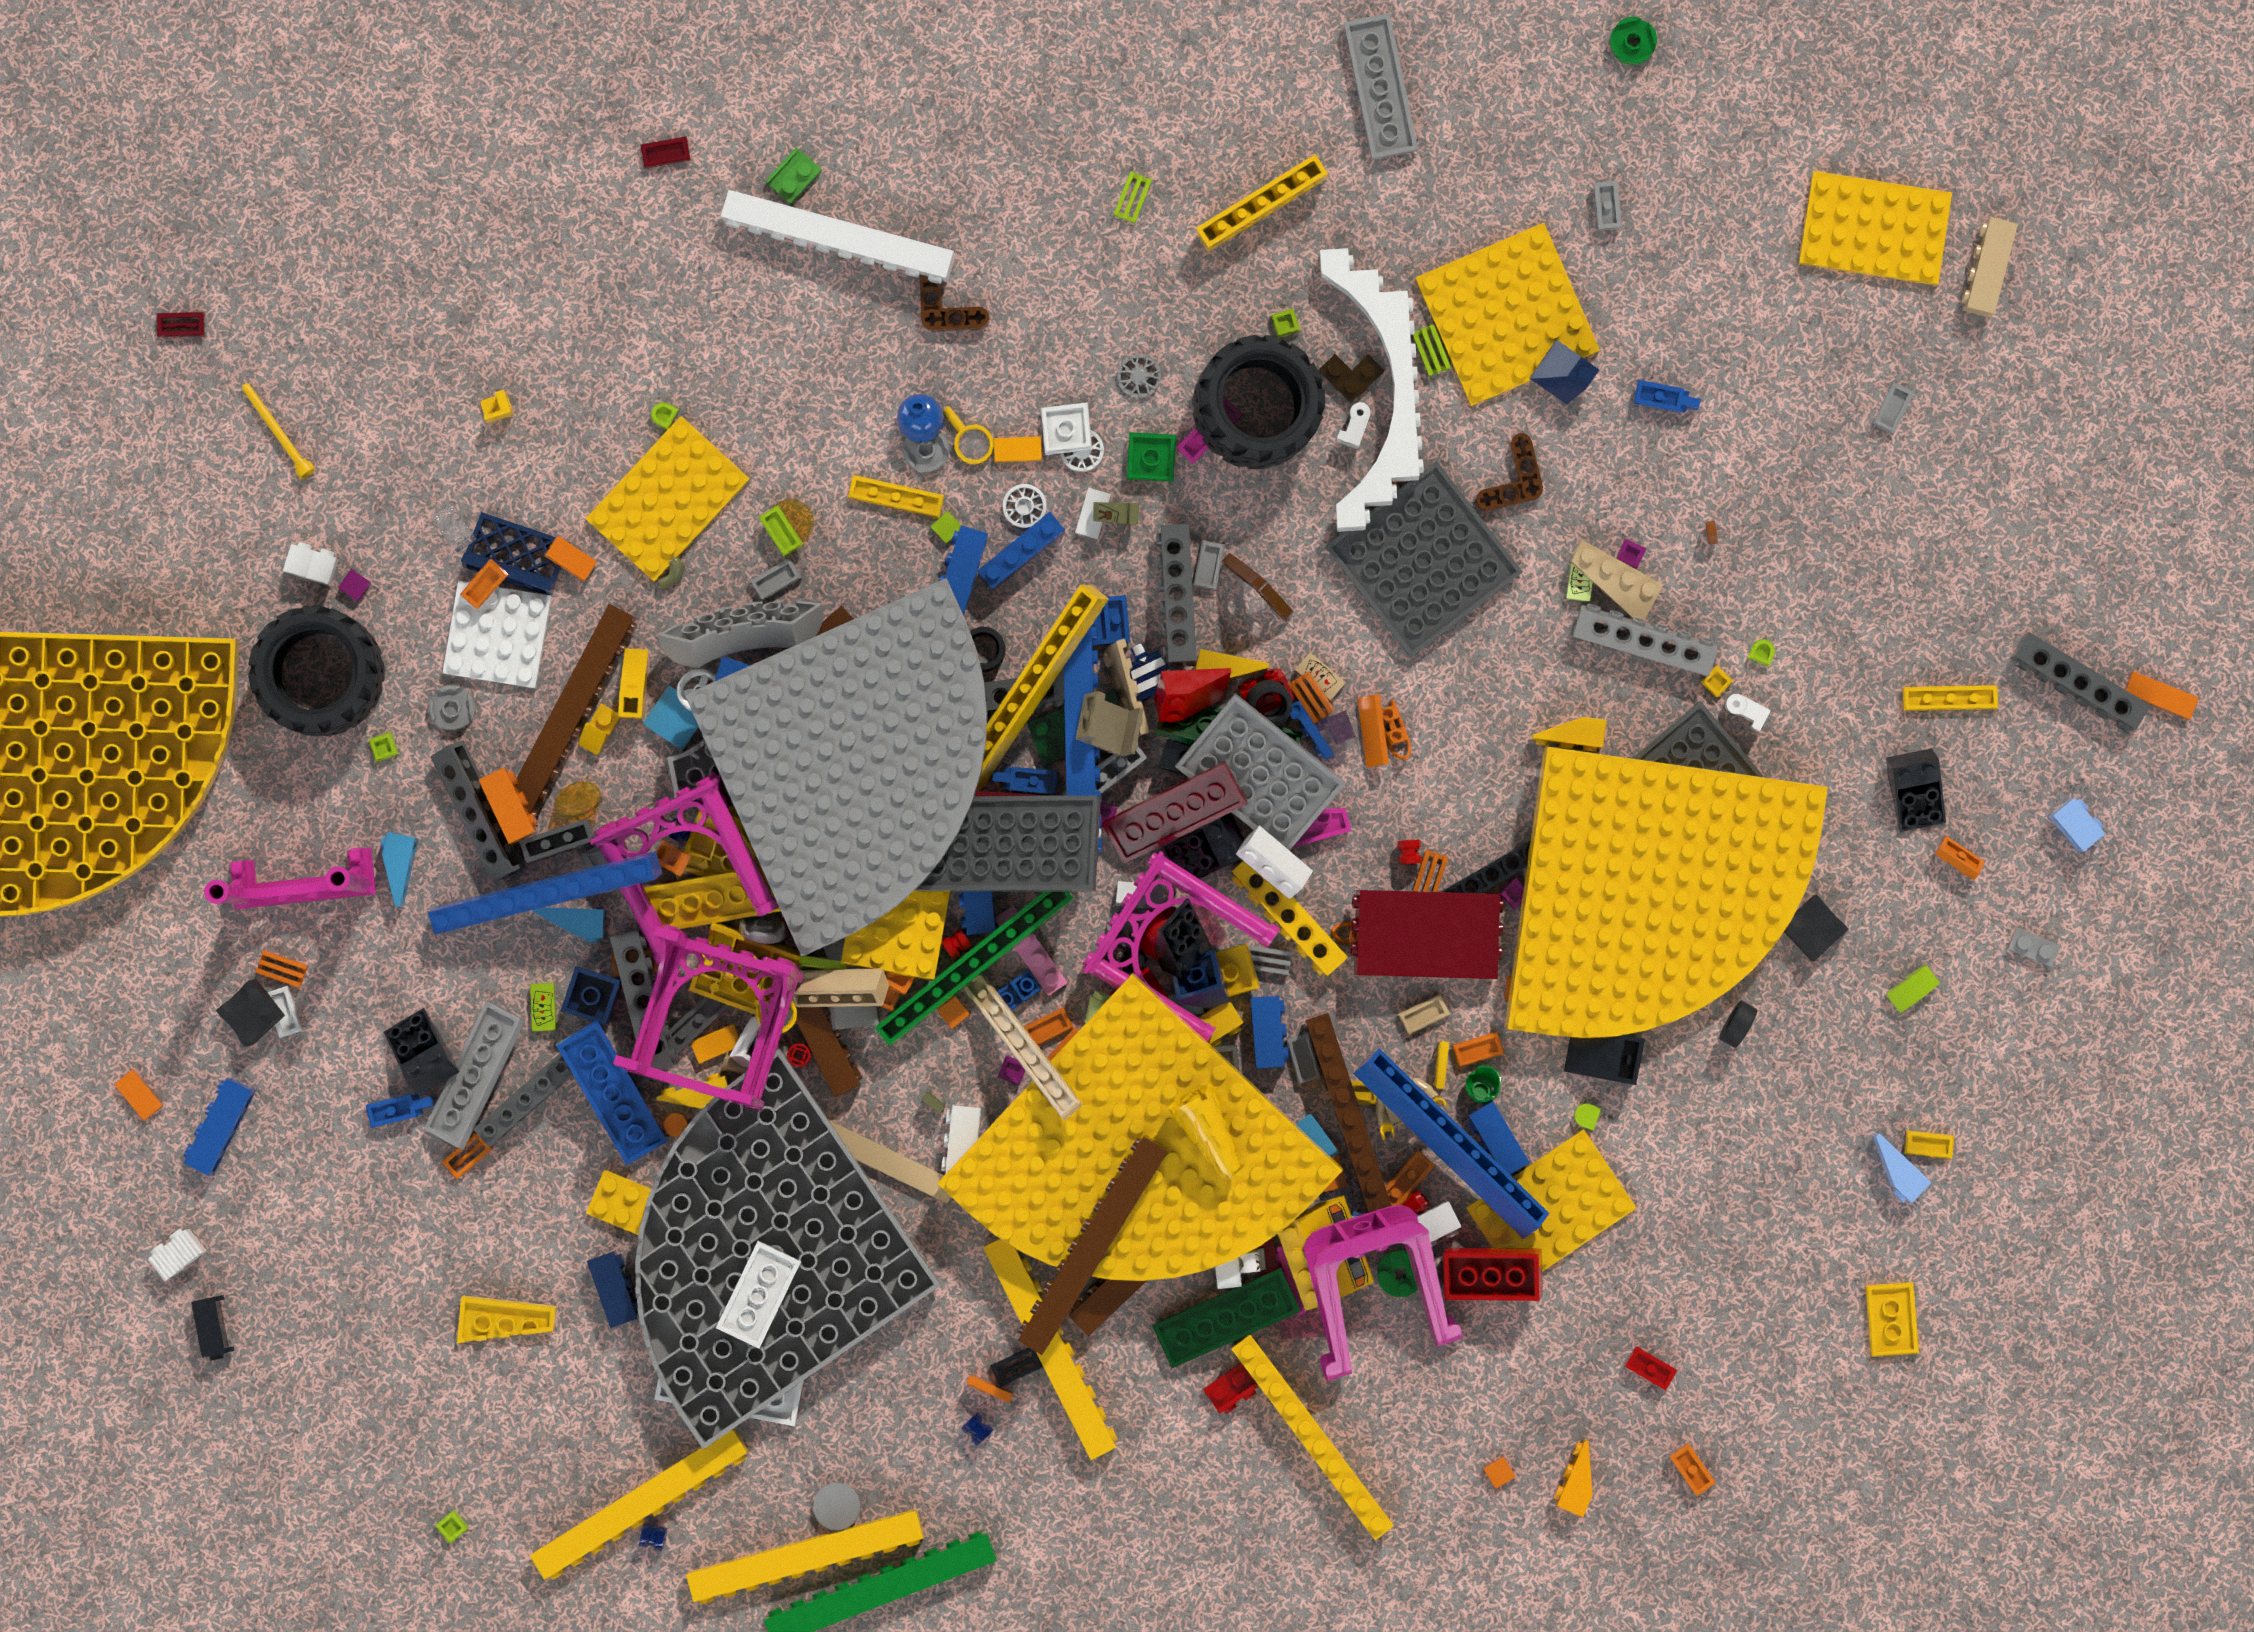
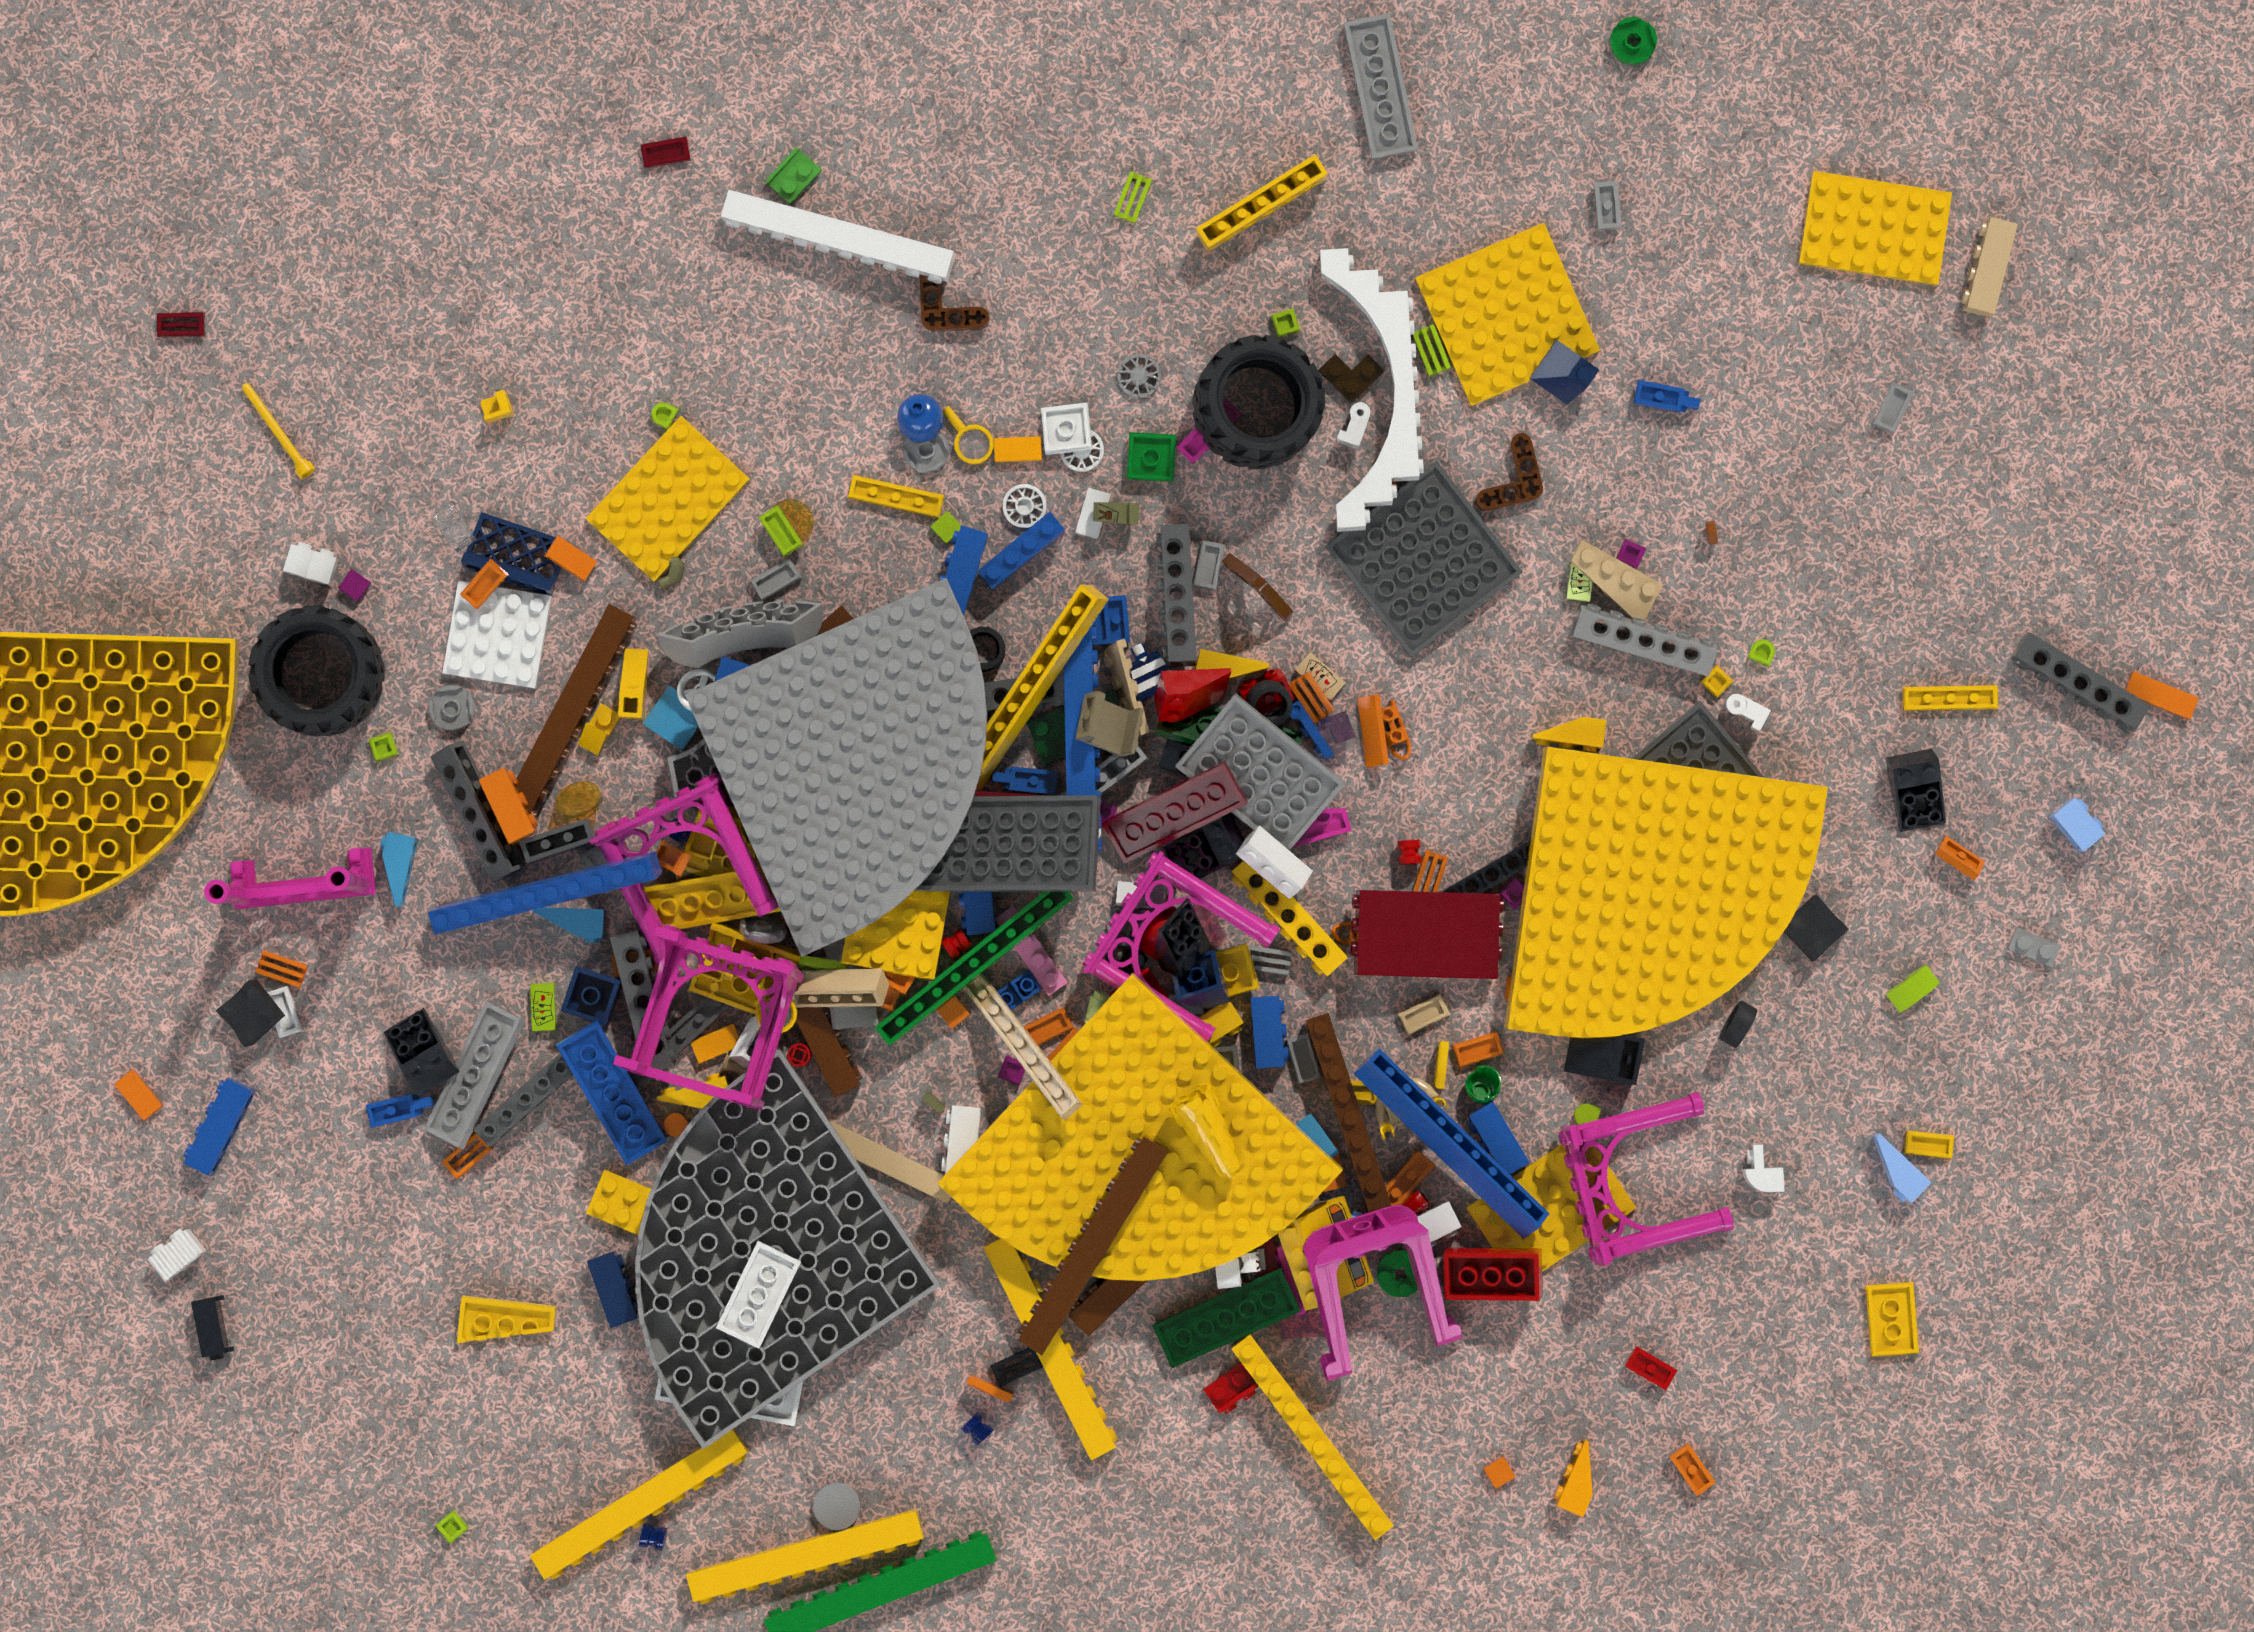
none -> dark pink arch [1558,1092,1734,1266]
none -> white brick [1742,1144,1784,1192]

